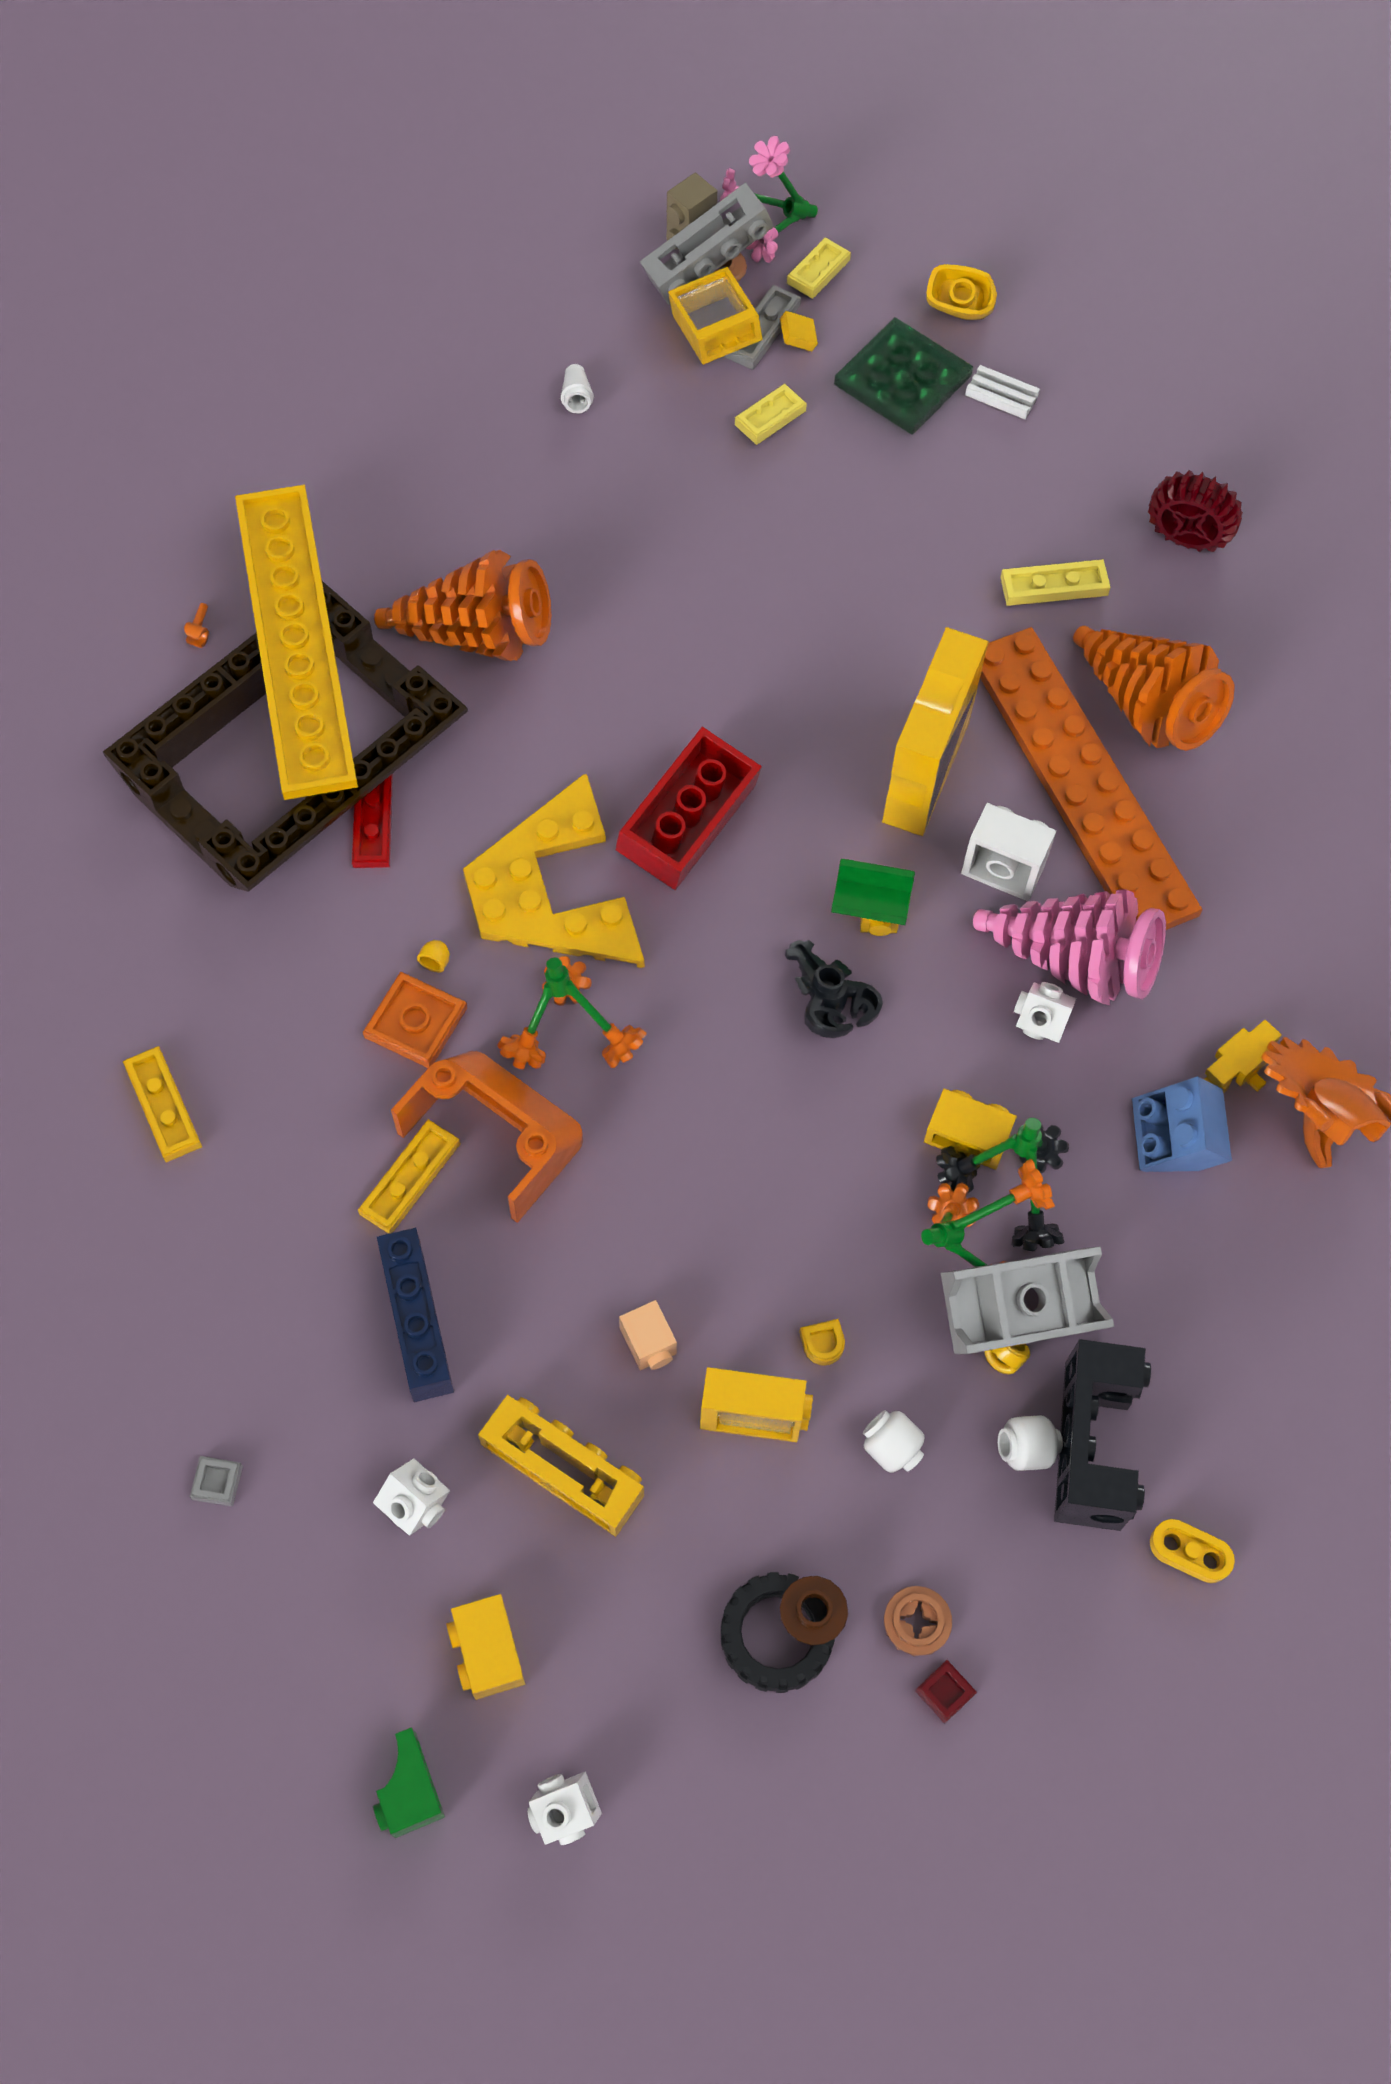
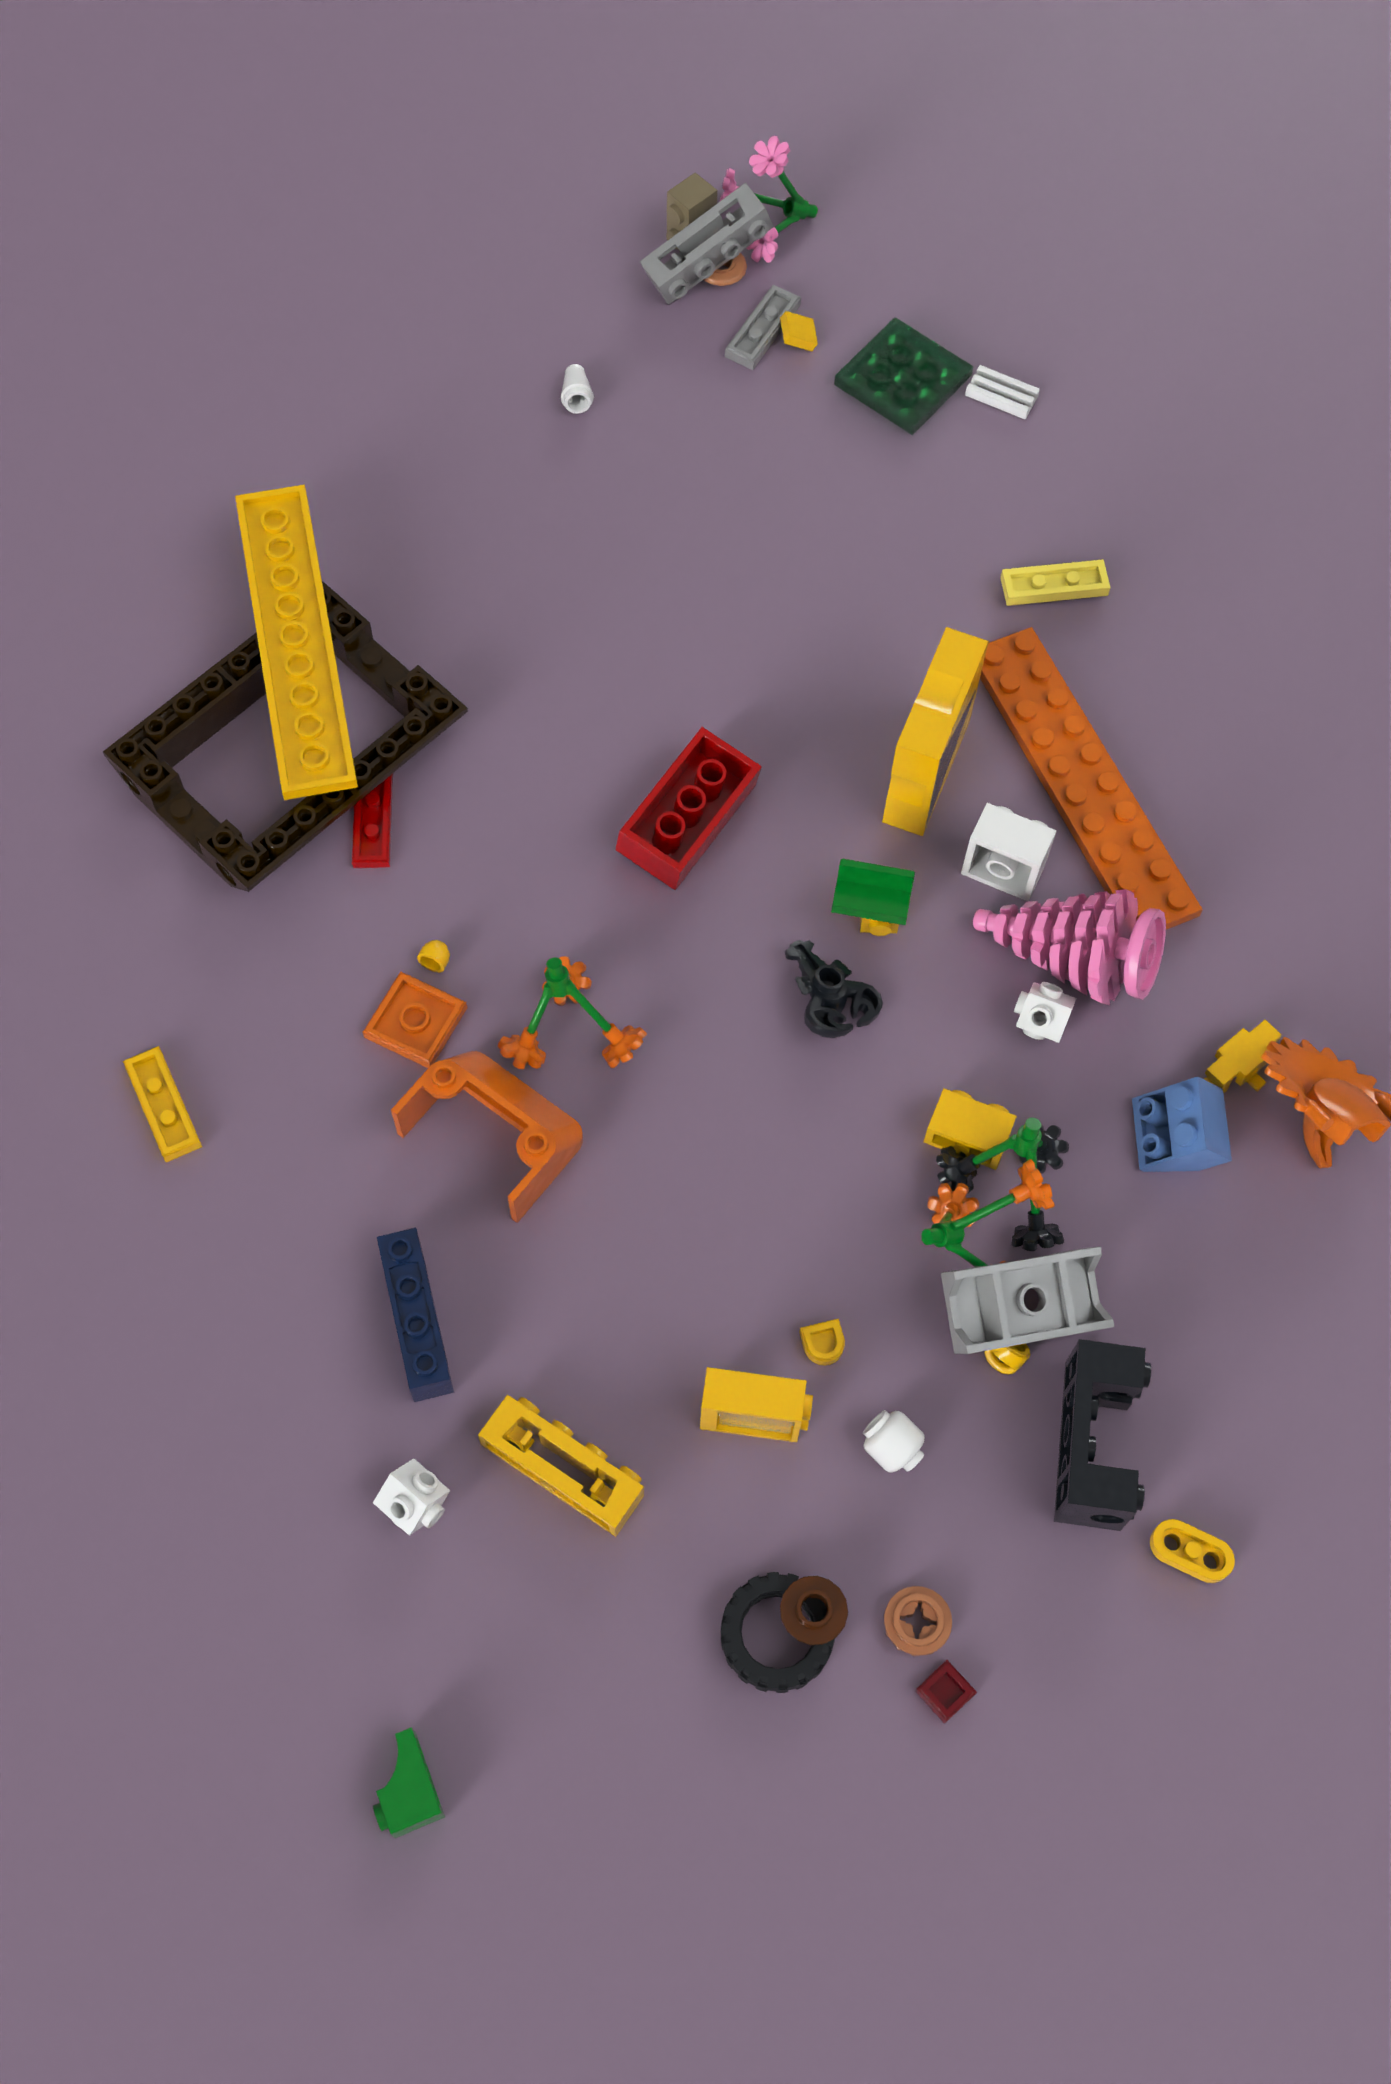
orange hand [184,603,209,648] -> none
light grey tile [190,1456,243,1507] -> none
yellow tile [358,1119,461,1234] -> none
orange plant [374,550,552,661] -> none
yellow brick [446,1594,525,1700] -> none
yellow wing [463,774,645,968] -> none
white brick [527,1771,602,1845] -> none
light nougat brick [619,1300,677,1371] -> none
yellow window [668,267,763,365] -> none
light yellow plate [735,383,807,445] -> none
light yellow plate [787,237,851,299] -> none
yellow piece [926,264,997,320] -> none
white head [997,1415,1063,1471] -> none
orange plant [1073,625,1235,751] -> none
dark red gear [1148,470,1243,552] -> none

